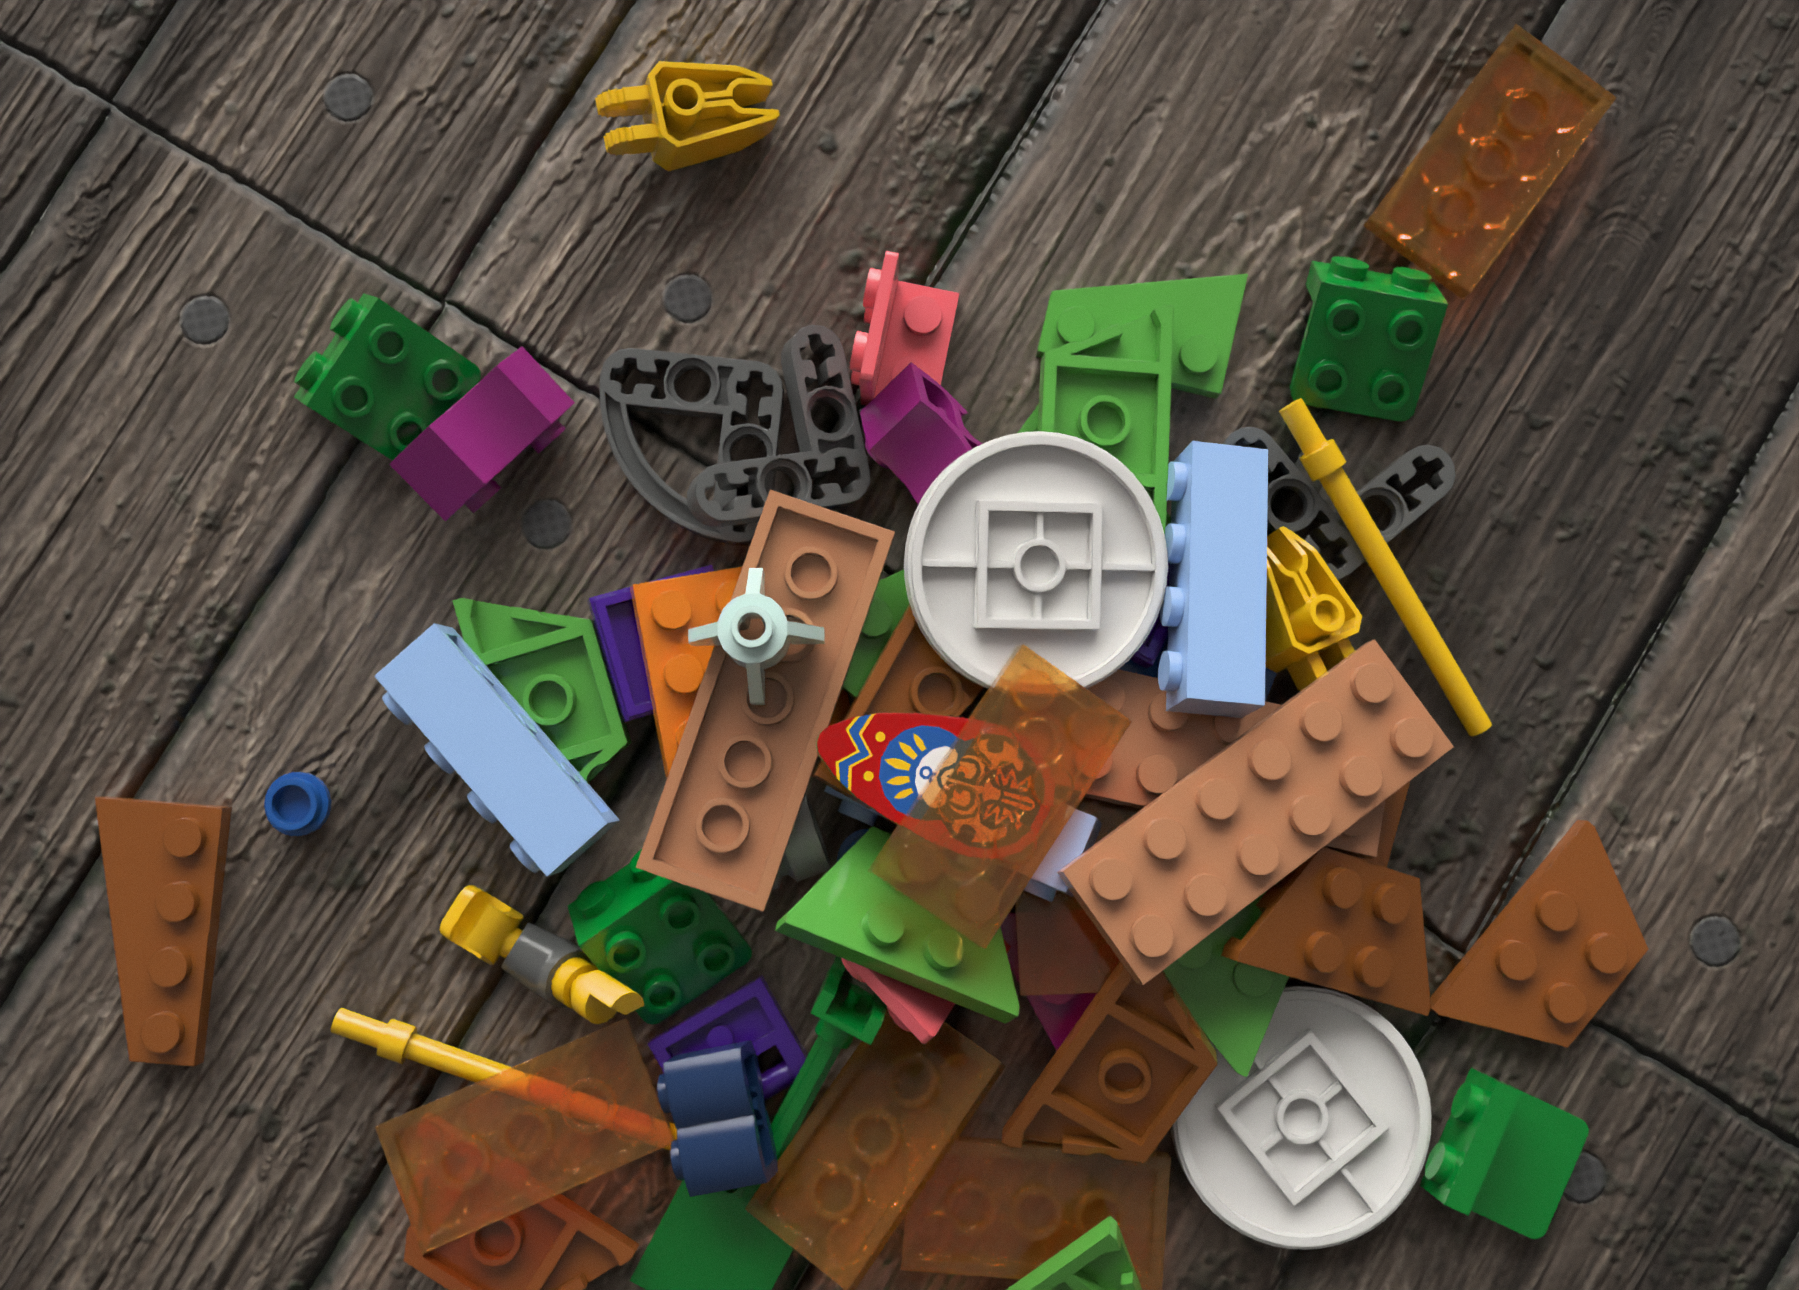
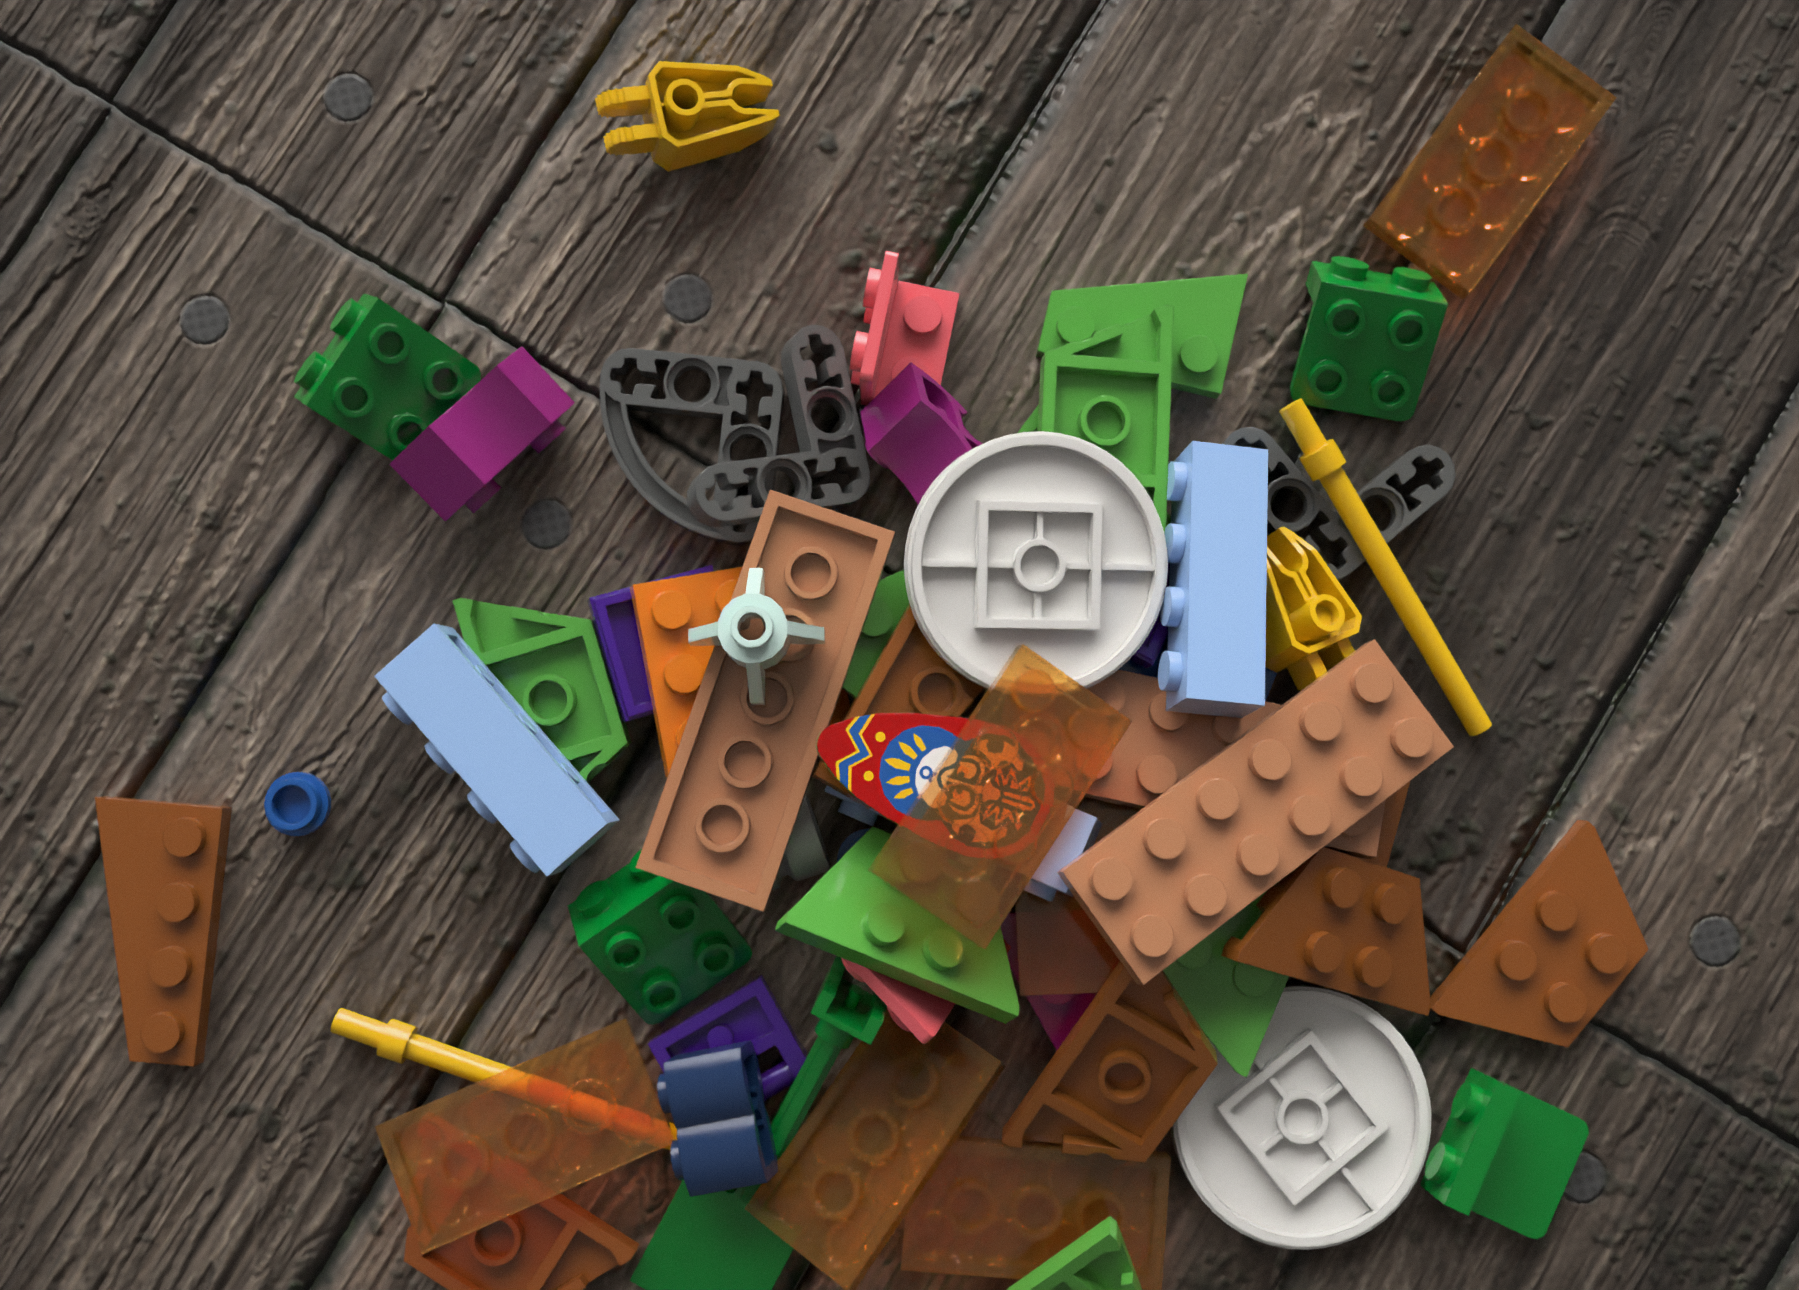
yellow piece [440,885,644,1024] -> none

